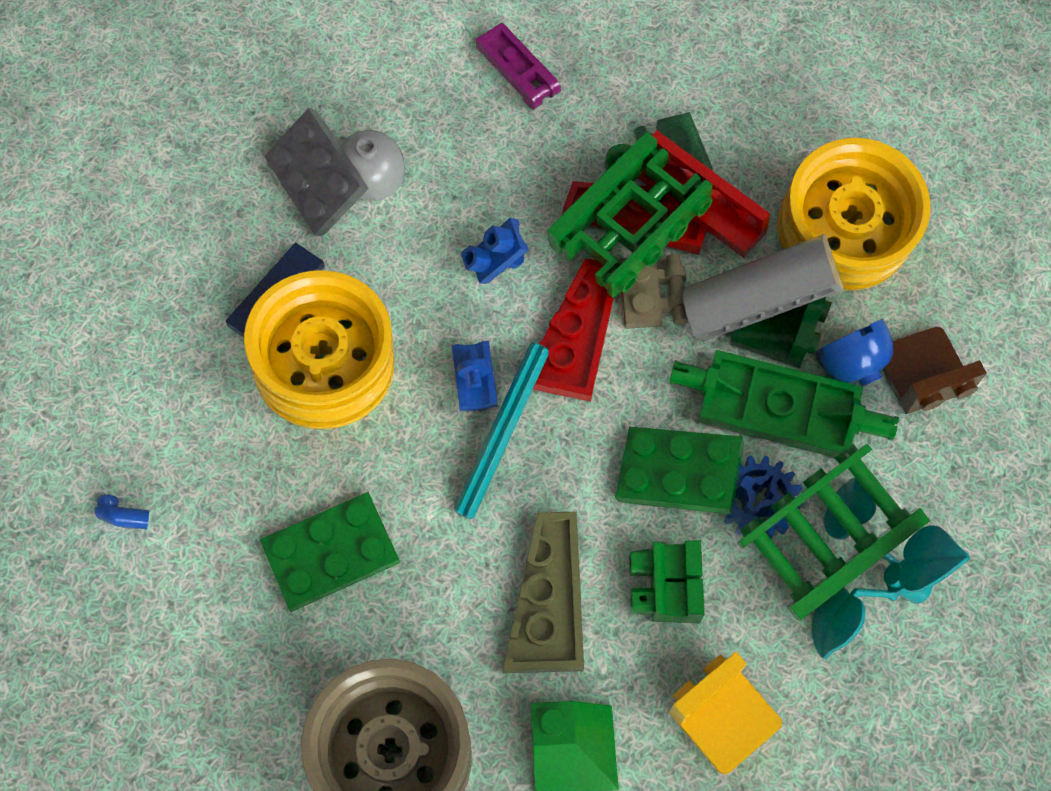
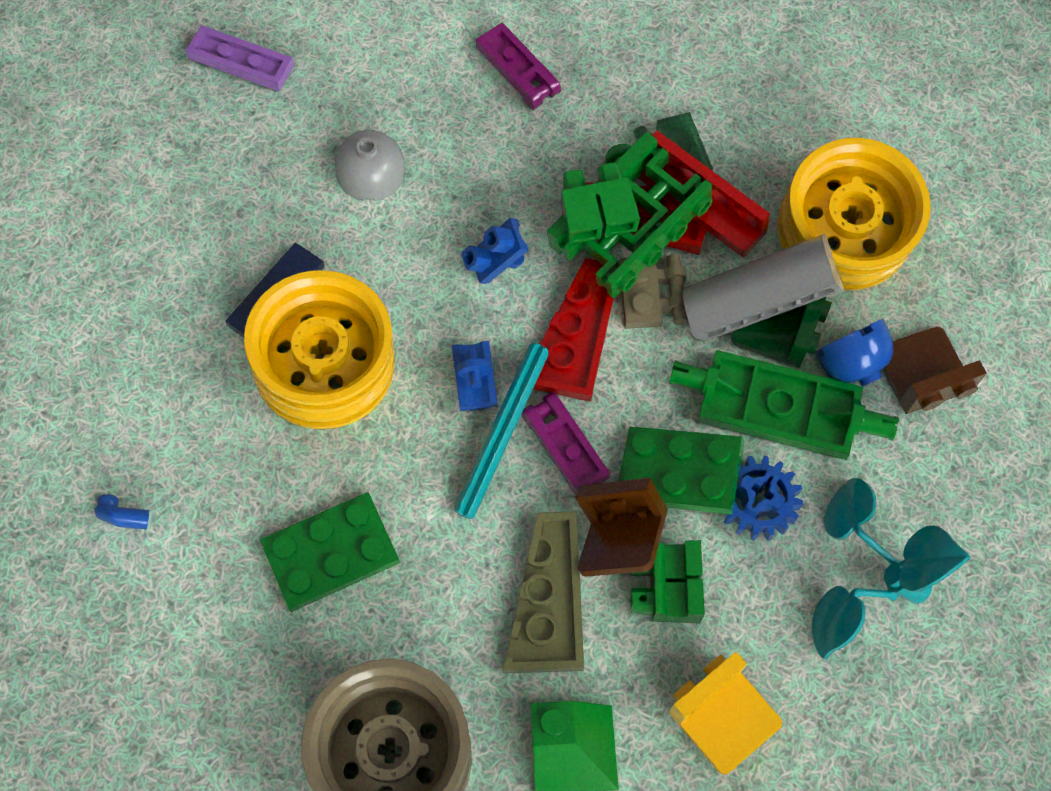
flat silver plate [264,108,369,236] -> none
green fence [737,443,931,620] -> none
none -> medium lavender plate [186,25,294,91]
none -> magenta plate [521,392,610,495]
none -> green hips [561,162,640,245]
none -> reddish brown bracket [575,477,668,577]

